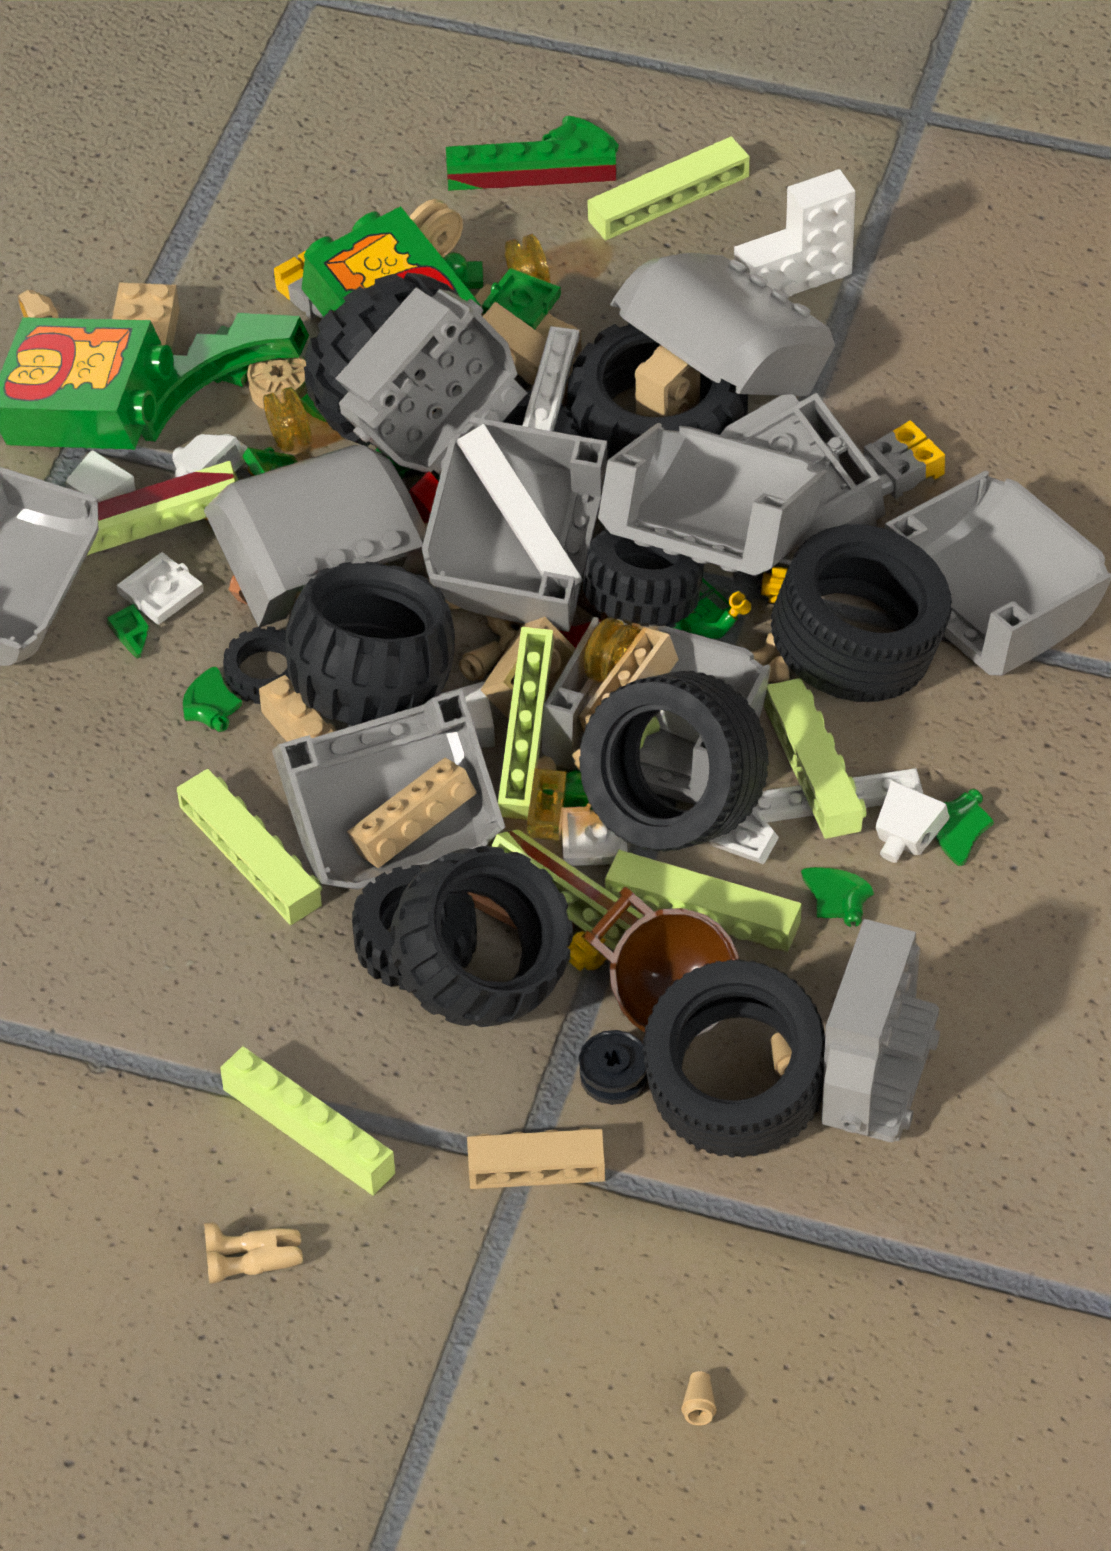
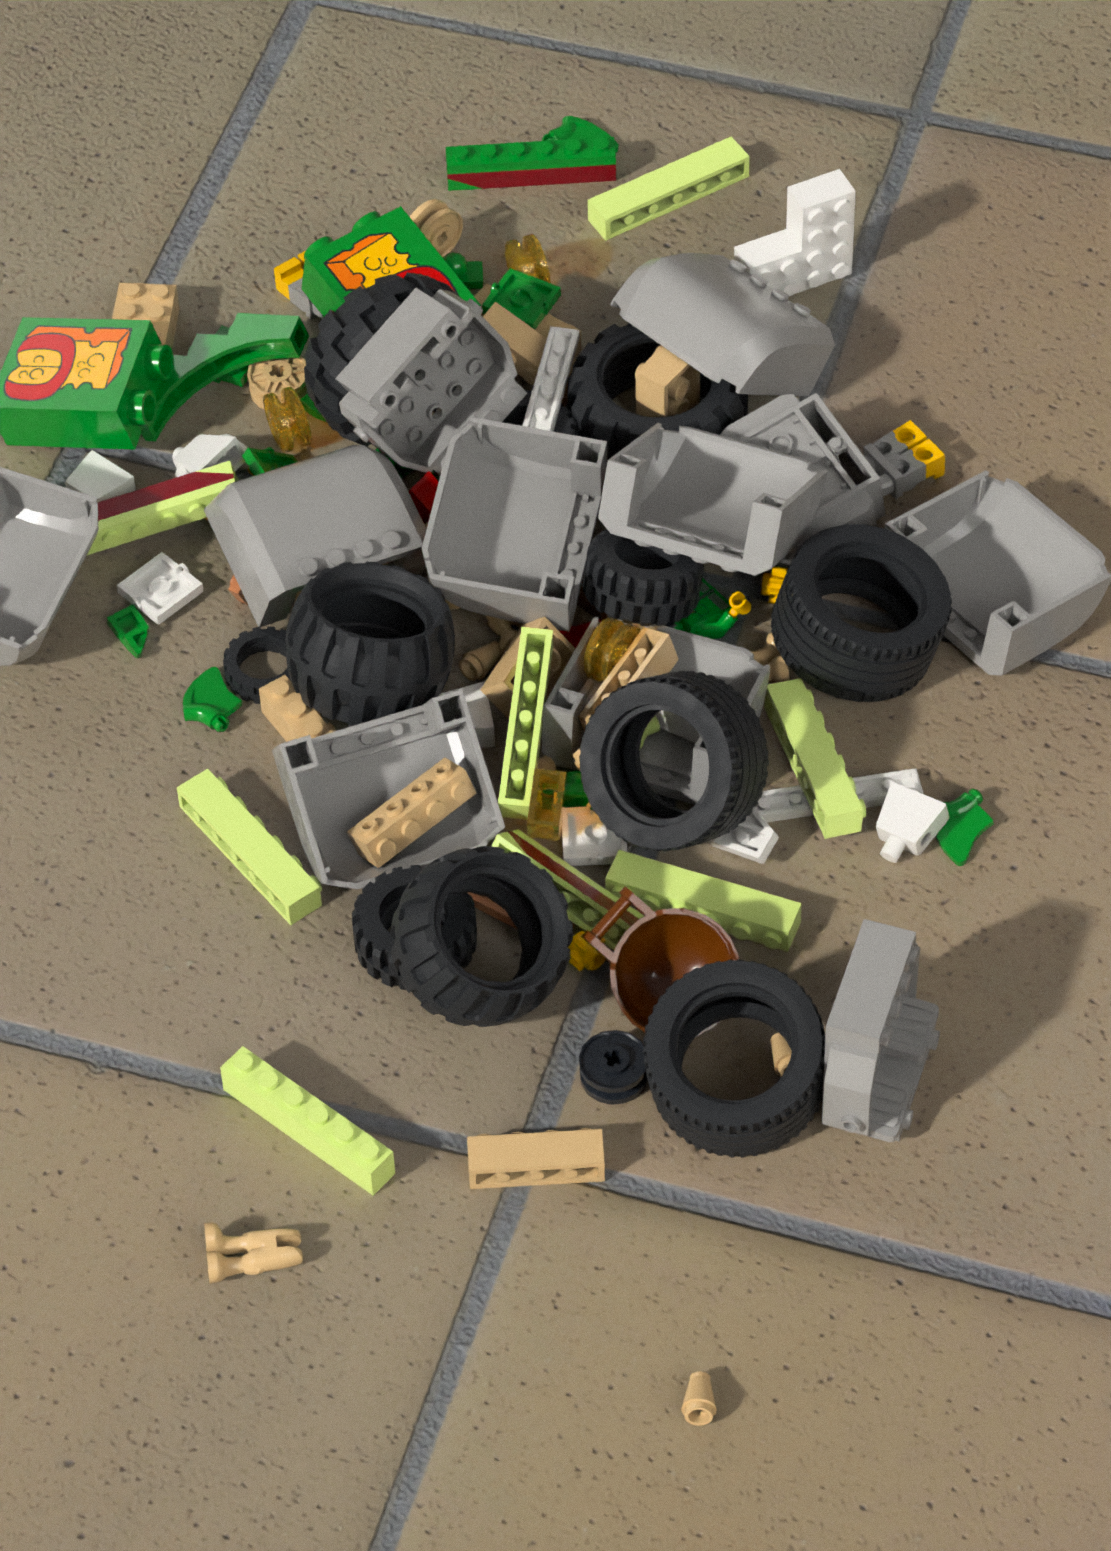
tan rock [18,290,59,318] -> none
white tile [456,424,583,586] -> none
green arm [801,867,874,927] -> none

